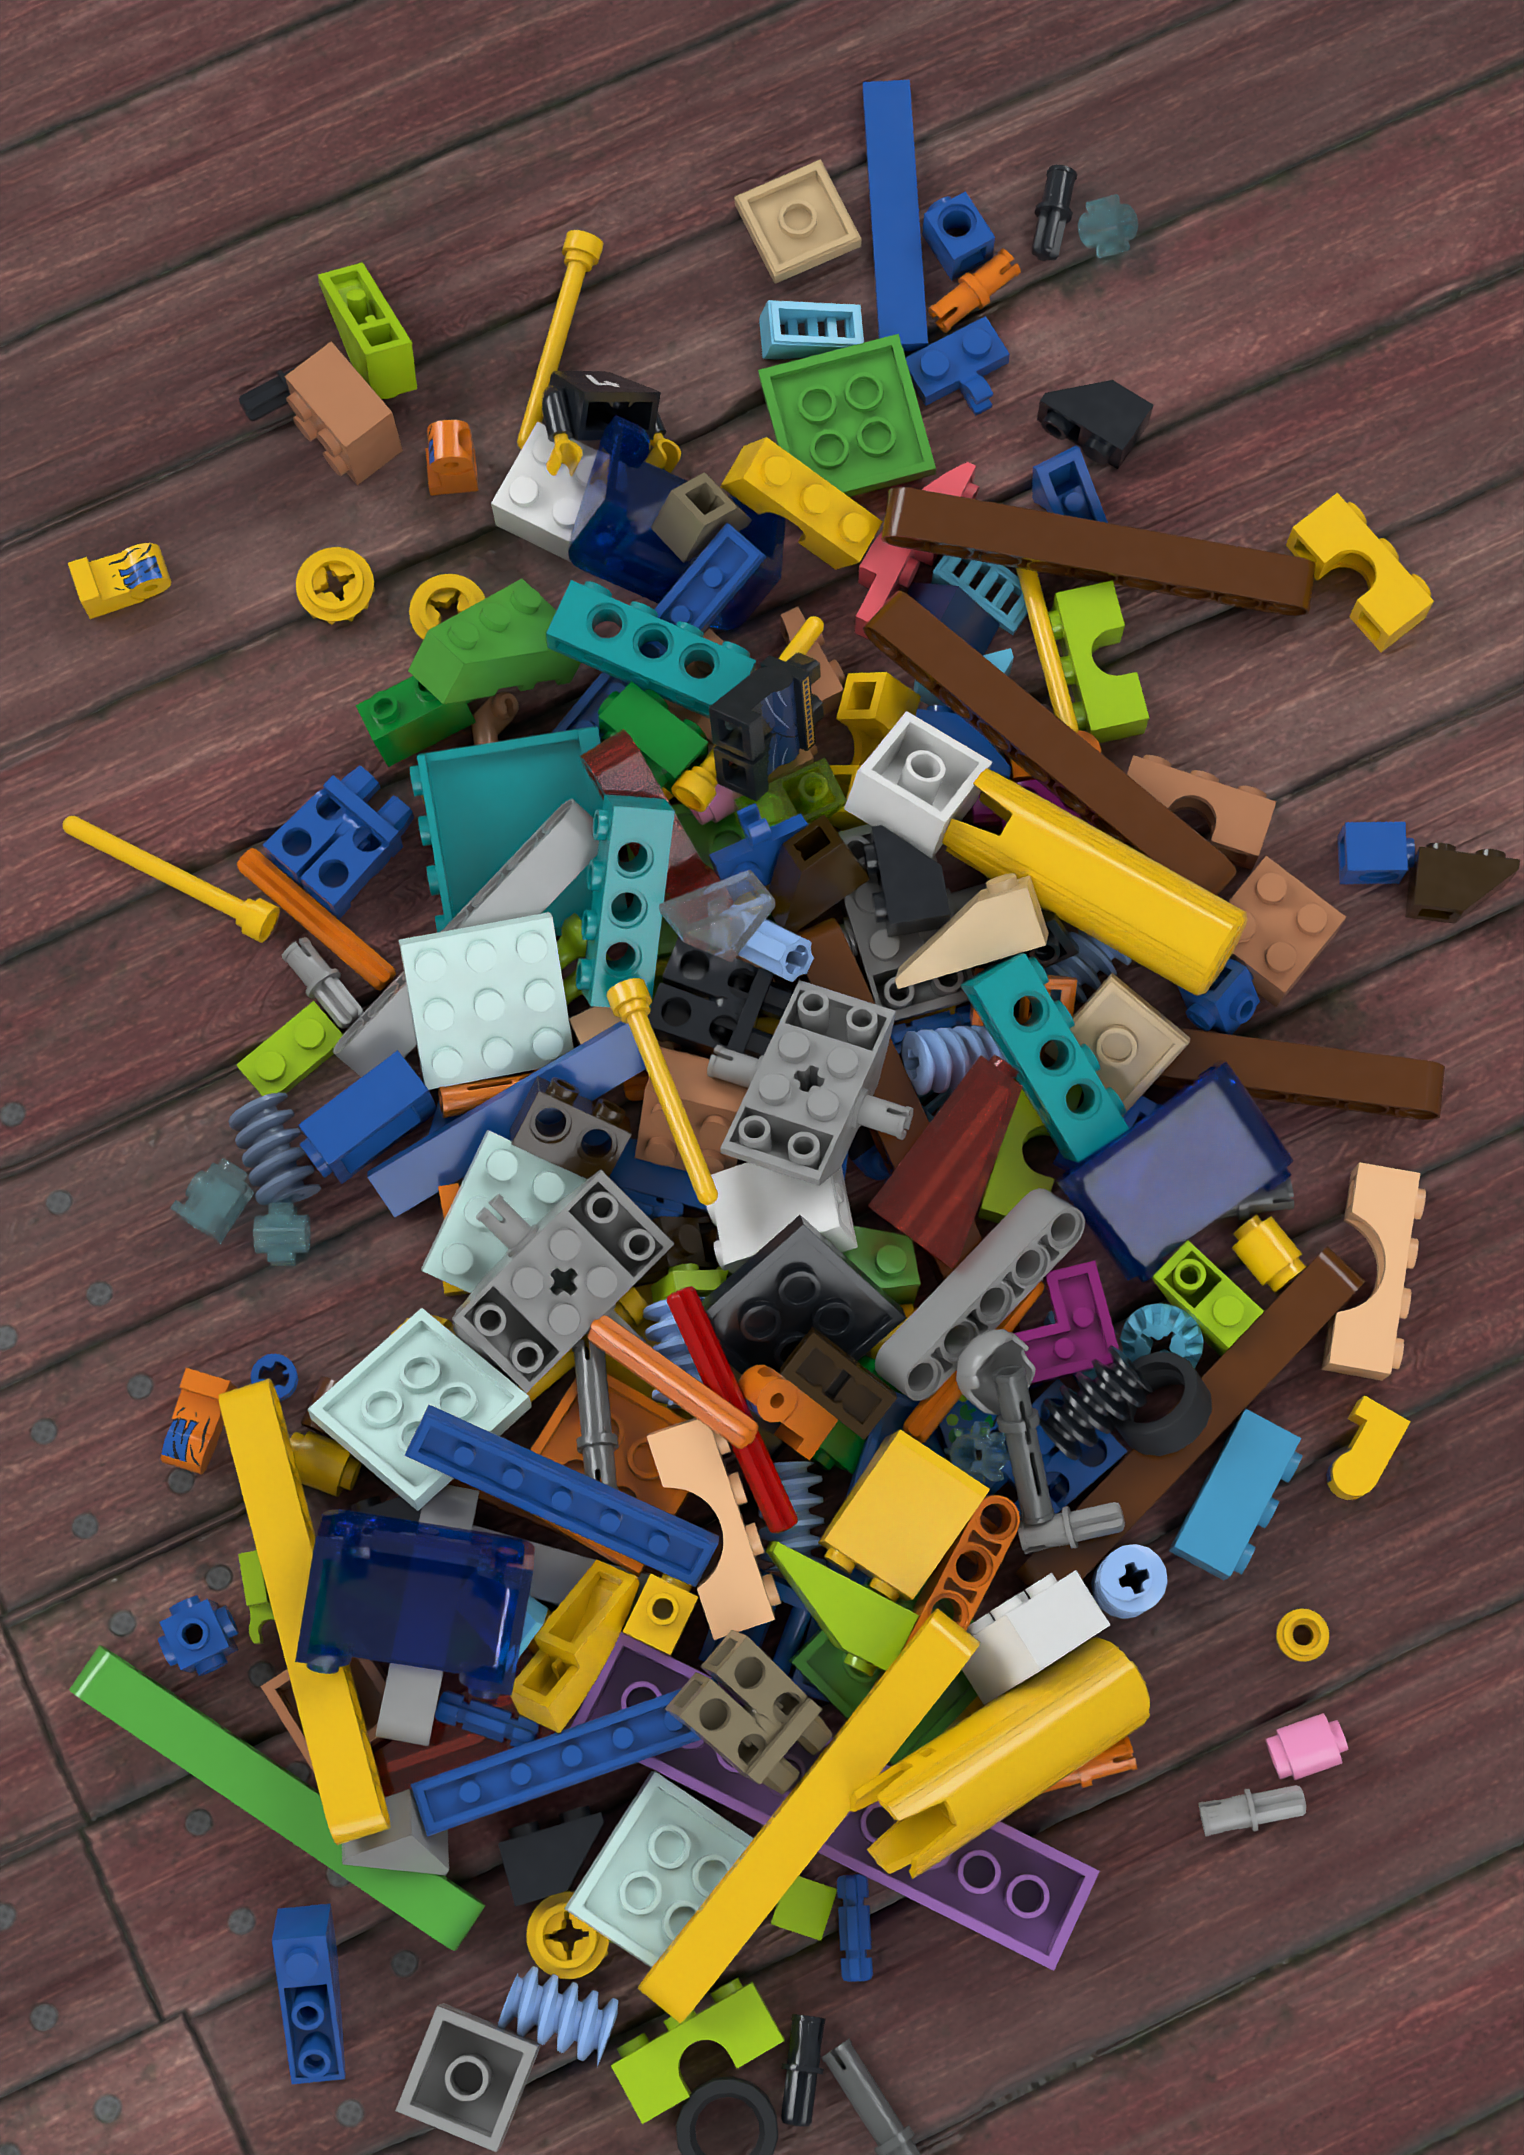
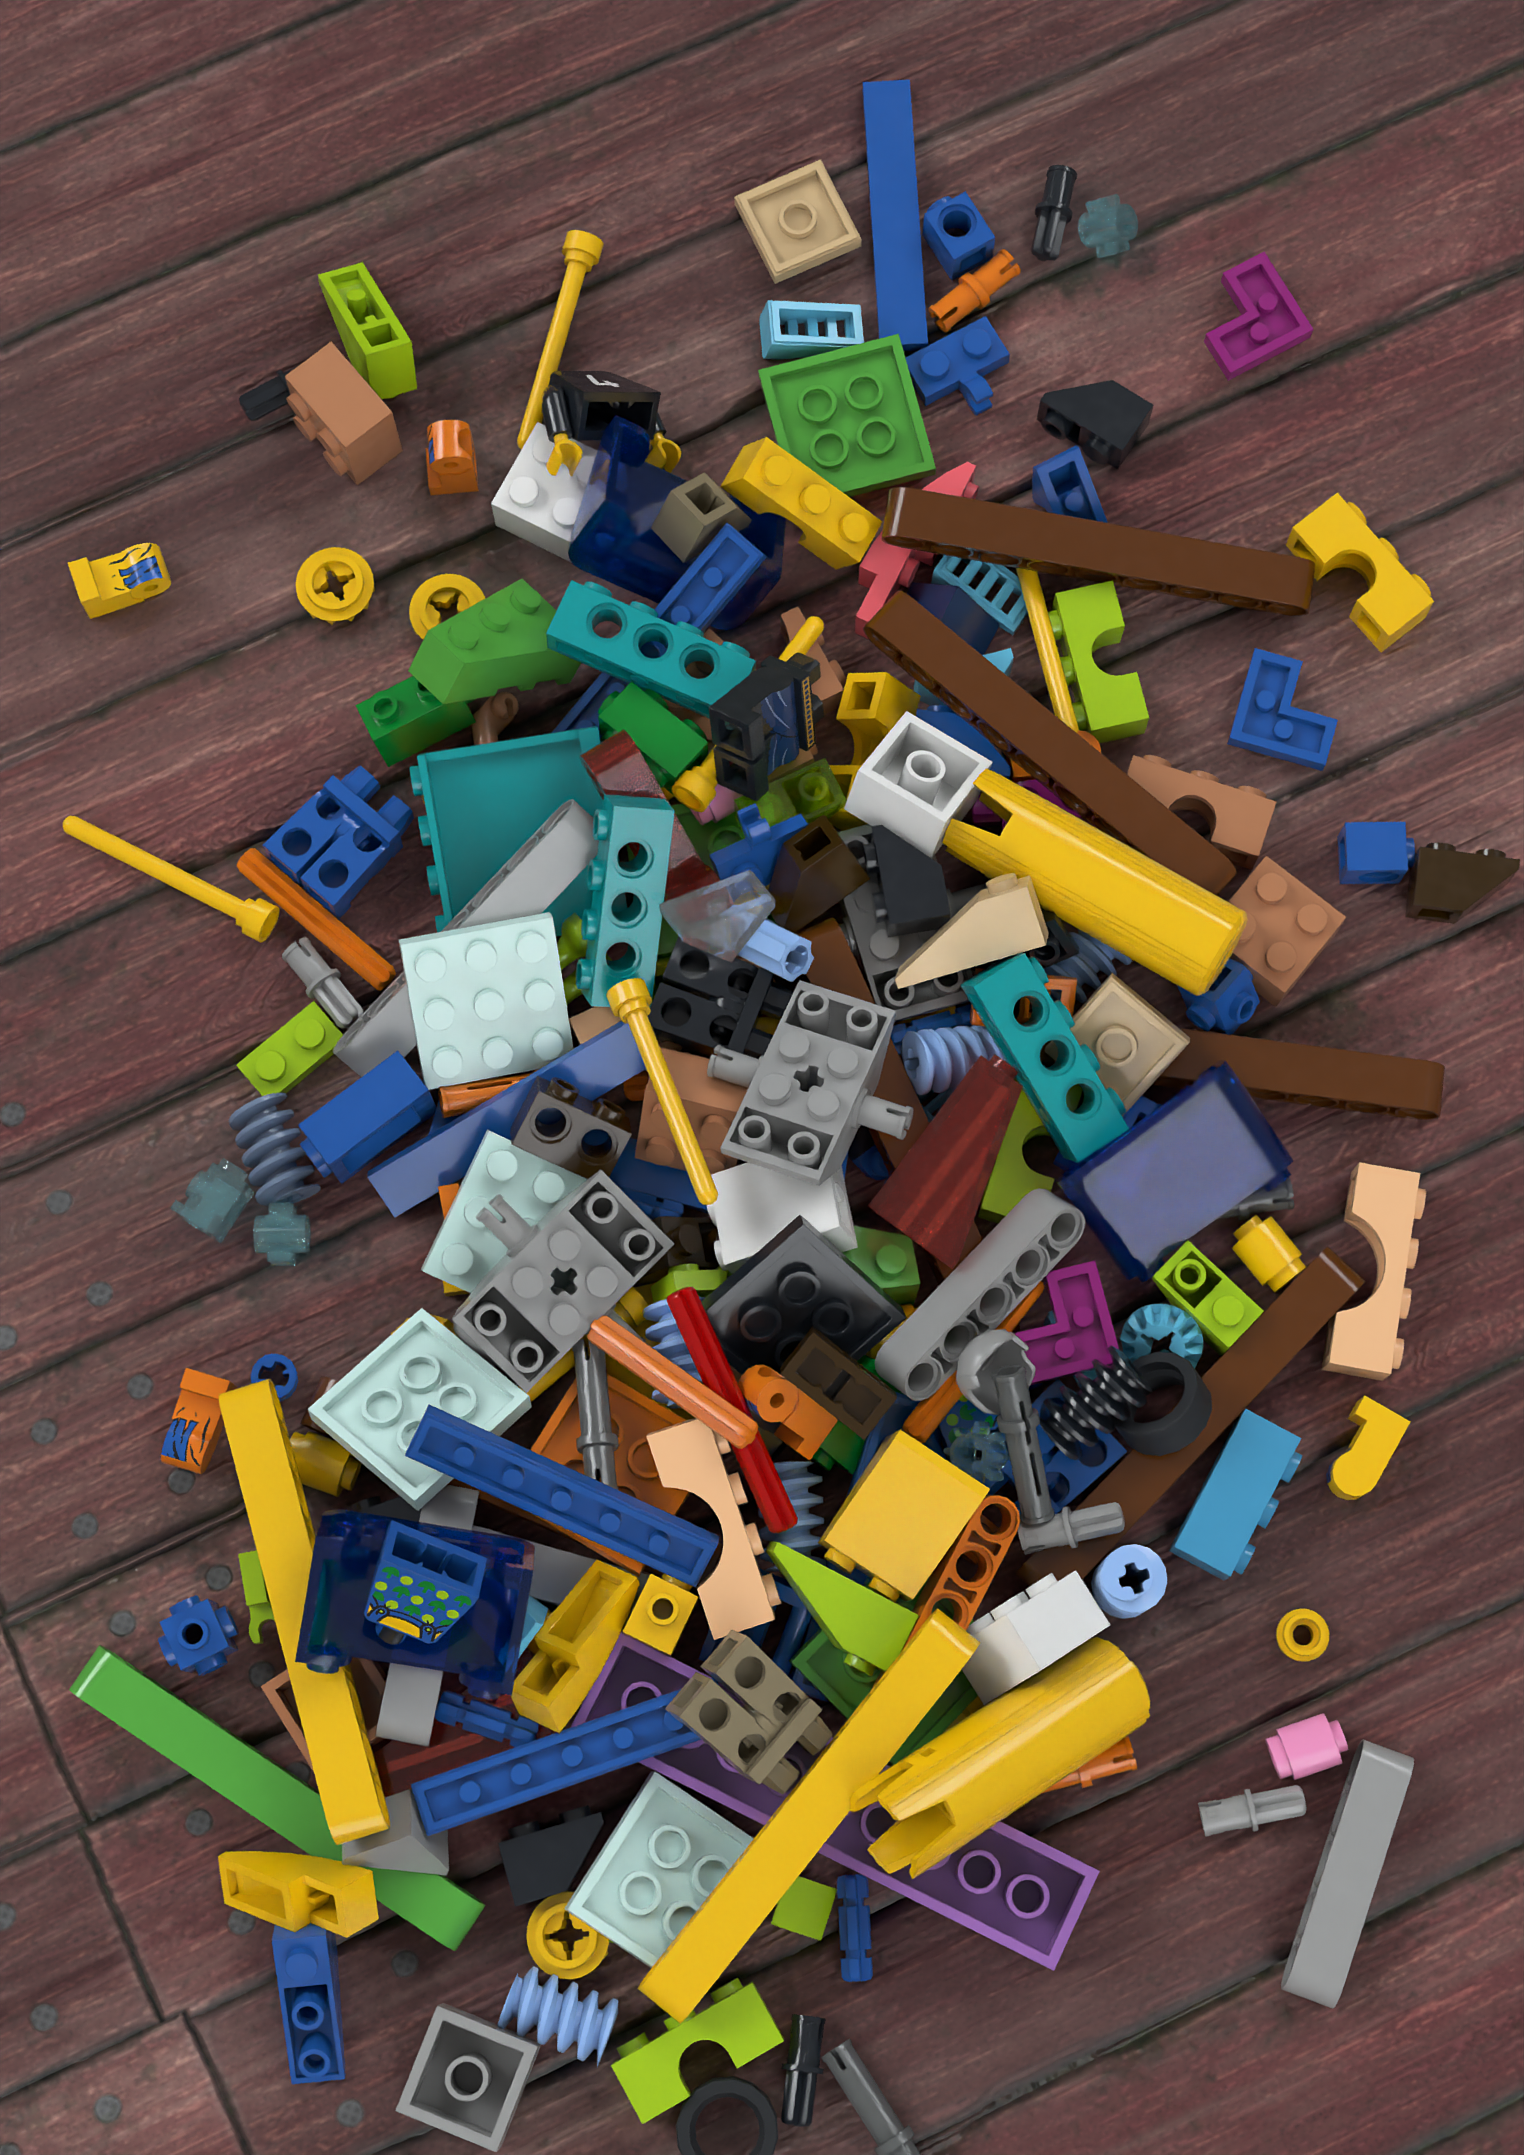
none -> yellow slope [218,1851,379,1938]
none -> blue torso [364,1520,487,1645]
none -> magenta plate [1204,252,1314,381]
none -> blue plate [1227,648,1338,771]
none -> light grey beam [1281,1739,1414,2009]

